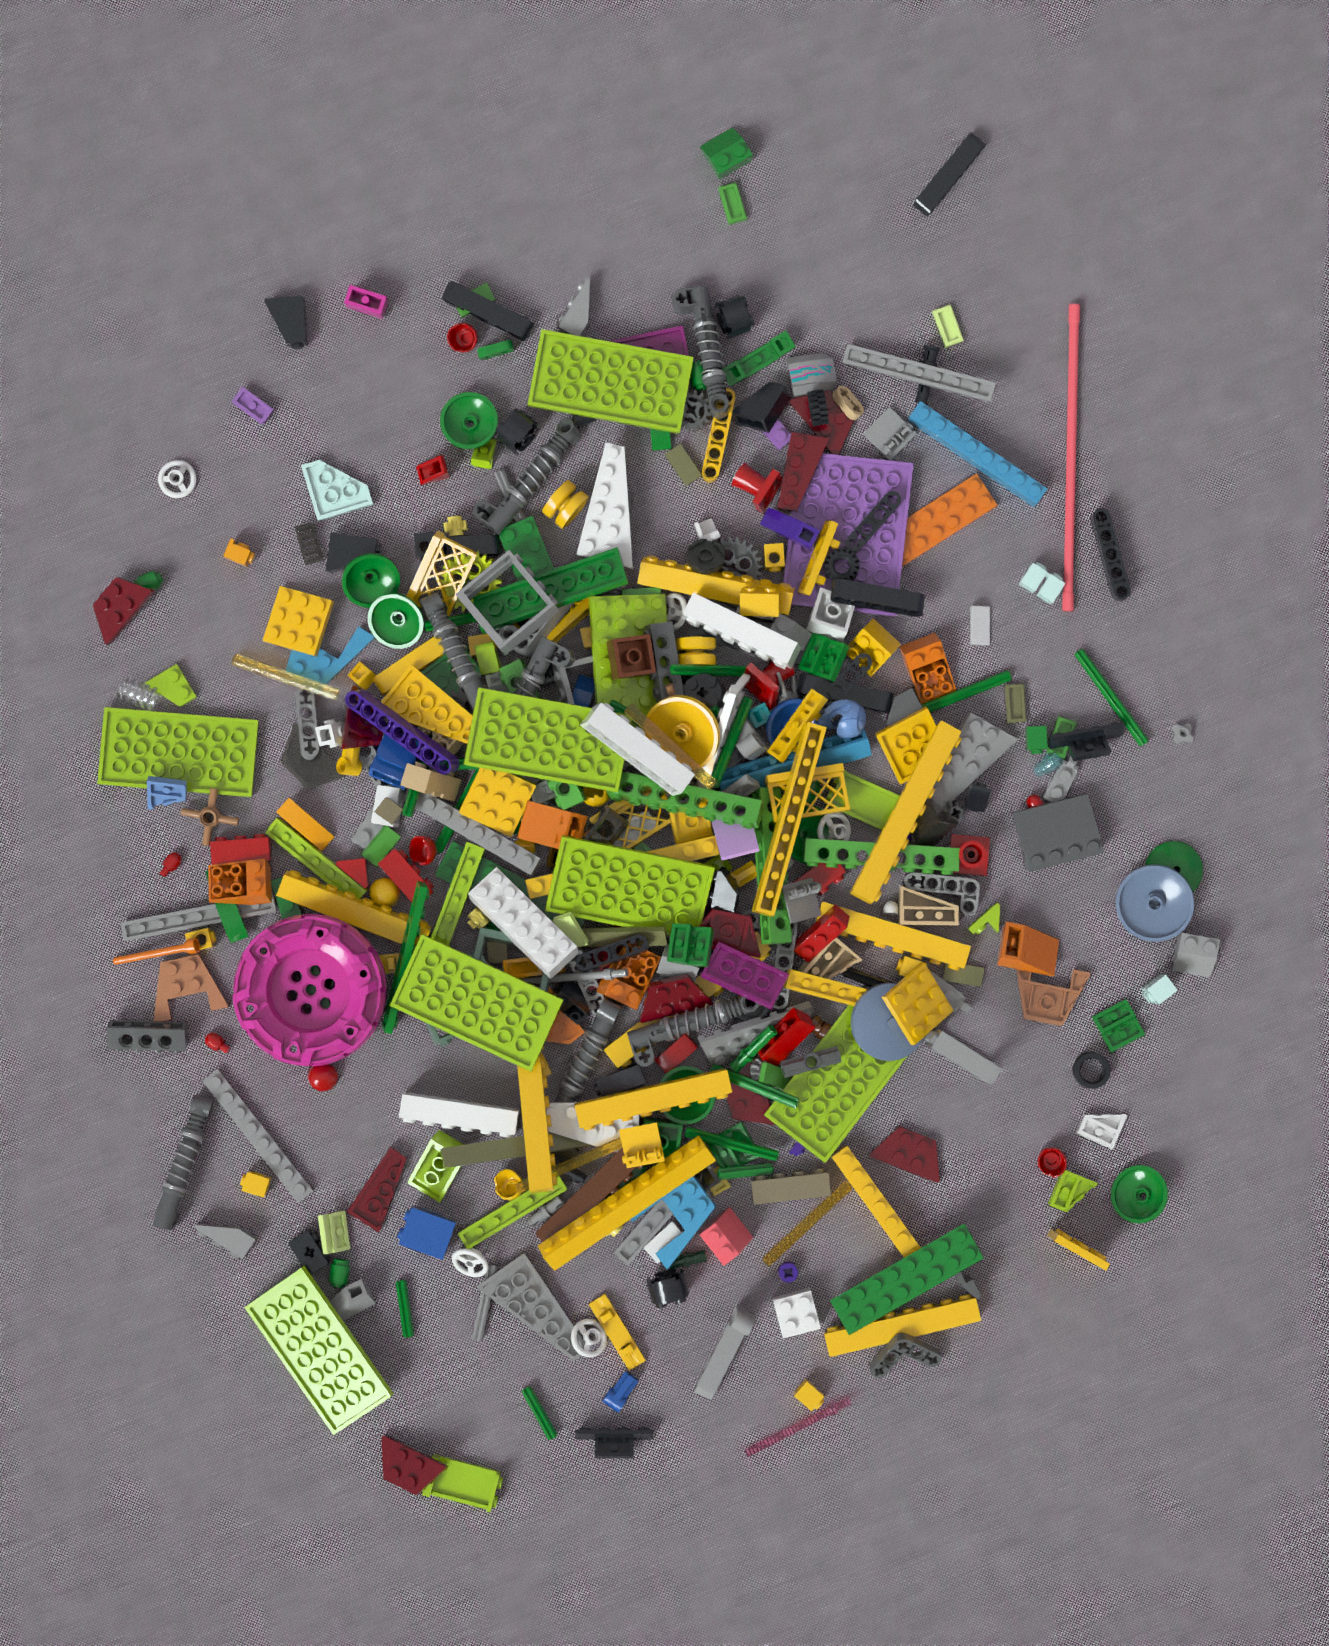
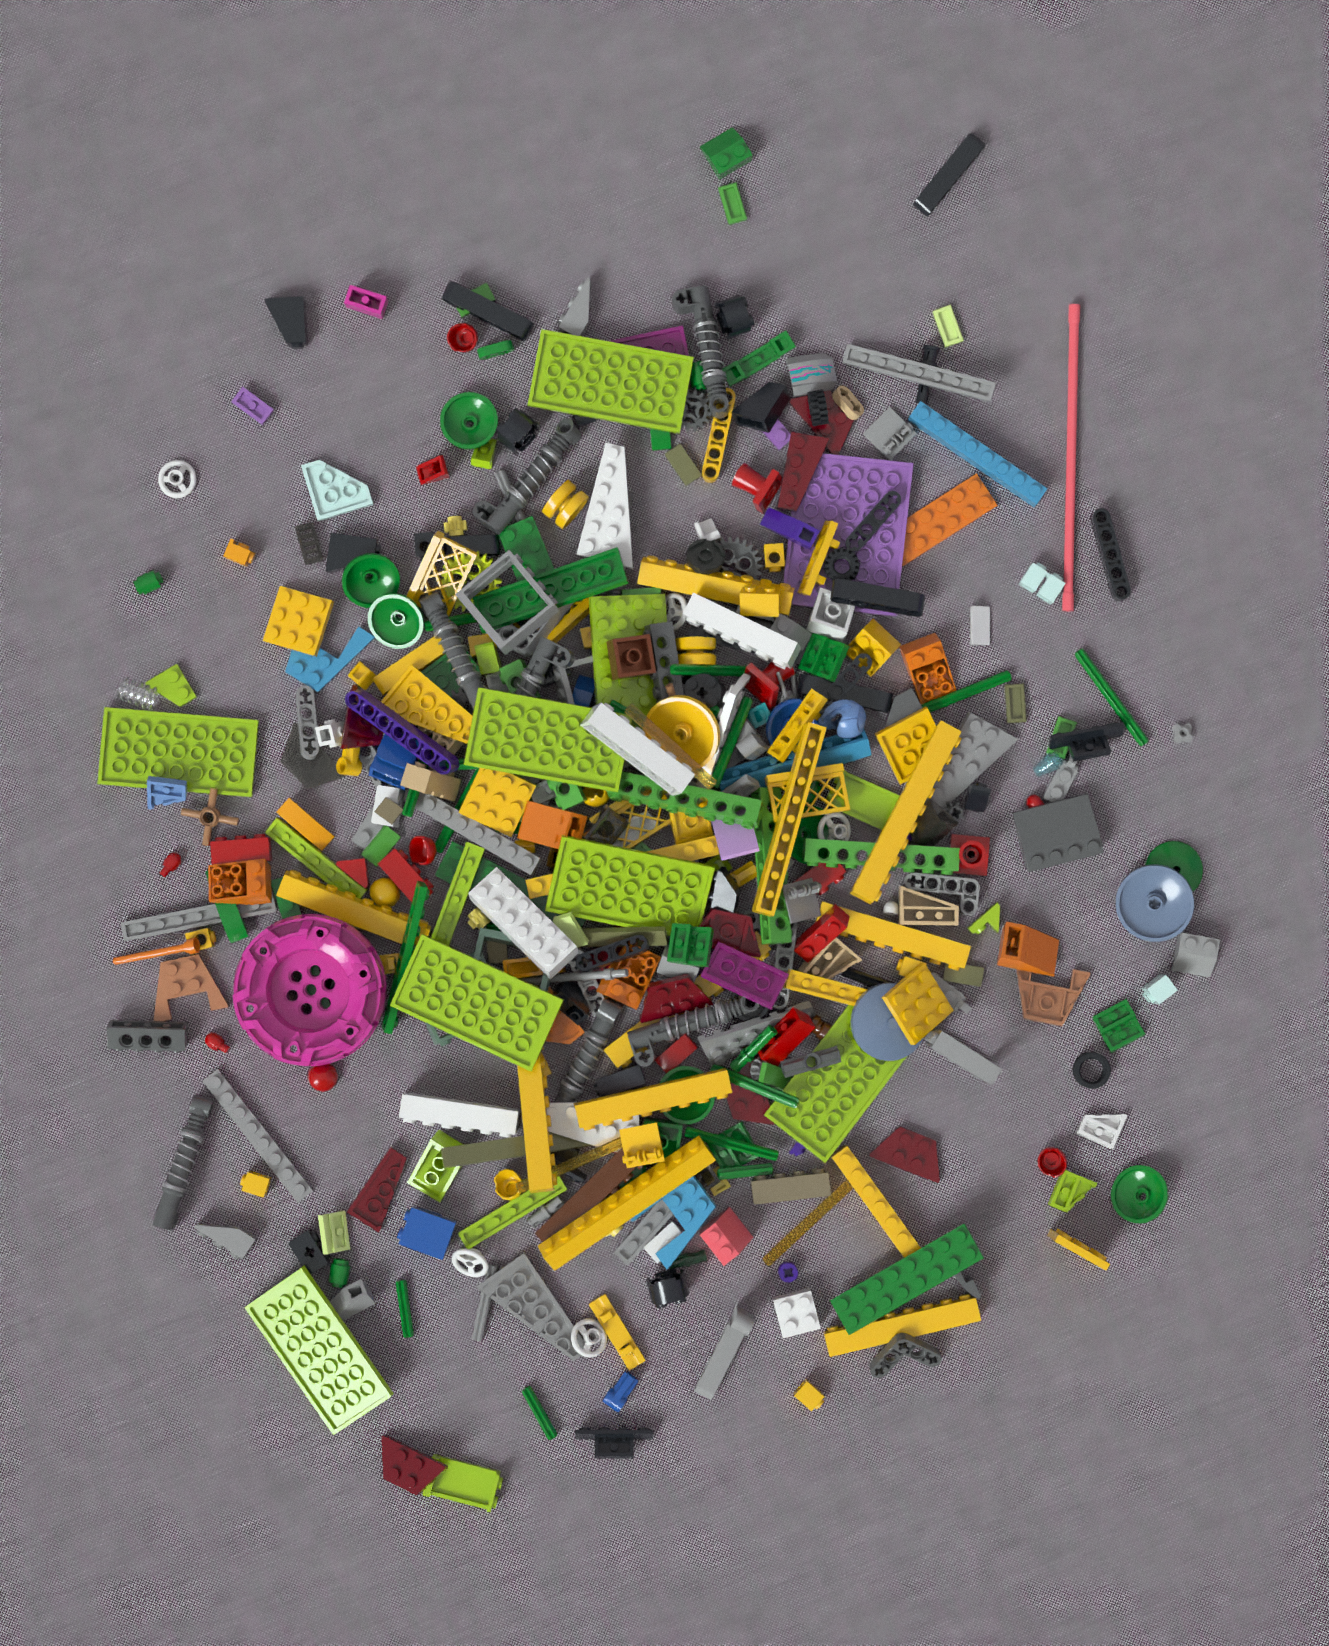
dark red wing [93,577,155,645] -> none
clear yellow axle [231,654,340,700] -> none
clear pink bar [744,1397,851,1457] -> none
green brick [1025,726,1048,754] -> none

